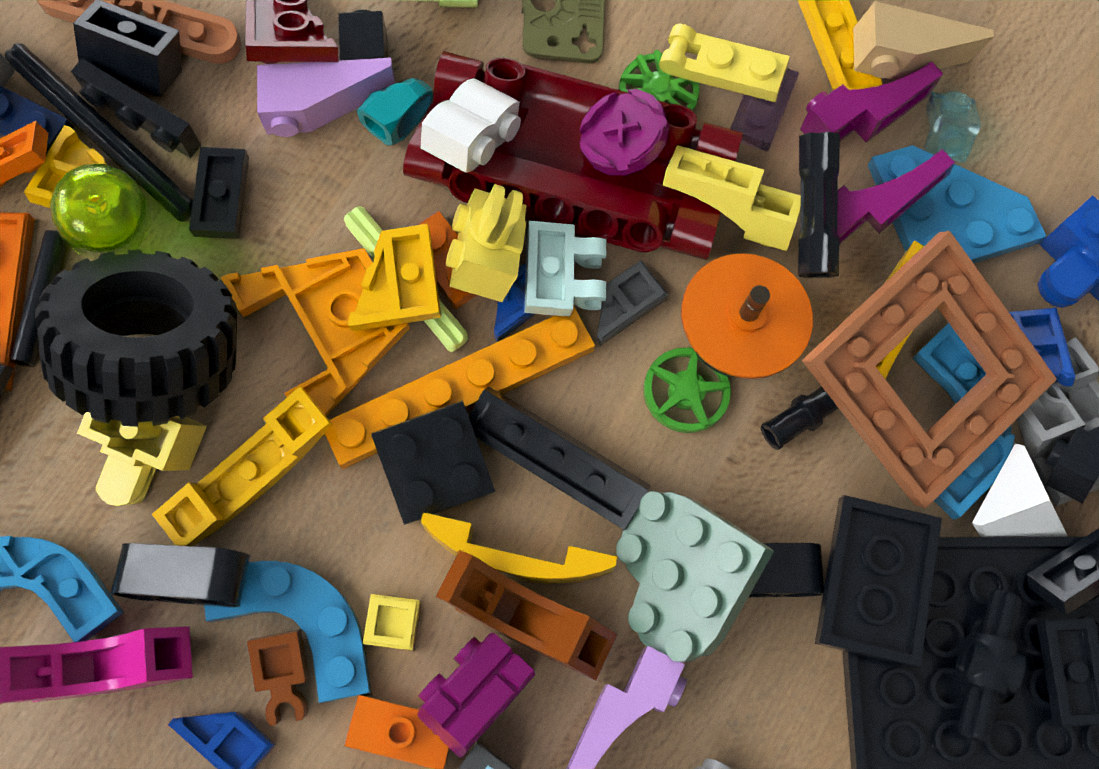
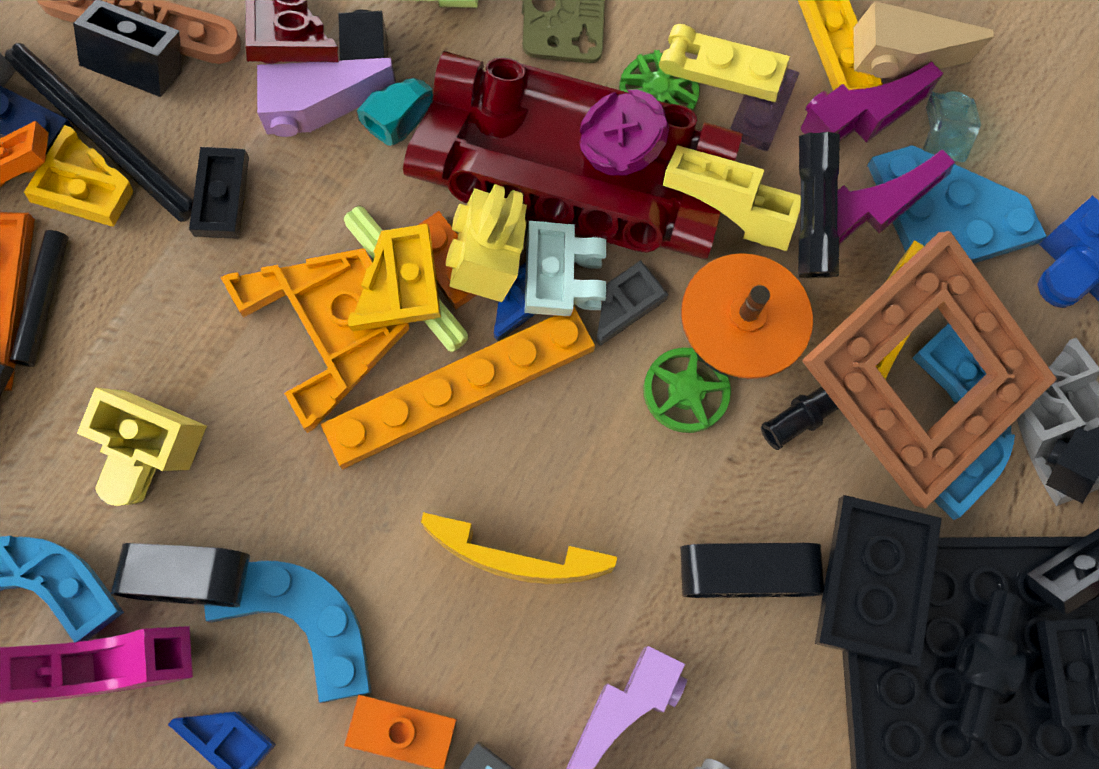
black tyre [35,250,237,427] -> none
clear neon green cylinder [50,164,152,260] -> none
black plate [71,58,201,158] -> none
yellow slope [152,386,332,546] -> none
dark orange plate [247,629,310,726] -> none
light yellow tile [363,594,421,651] -> none
black plate [371,400,495,525] -> none
magenta brick [417,632,536,758] -> none
white brick [421,78,521,173] -> none
dark orange arch [436,550,618,681] -> none
black plate [469,386,651,530] -> none
plate [616,491,774,662] -> none
white slope [972,443,1068,537] -> none
blue tile [1009,307,1076,387] -> none

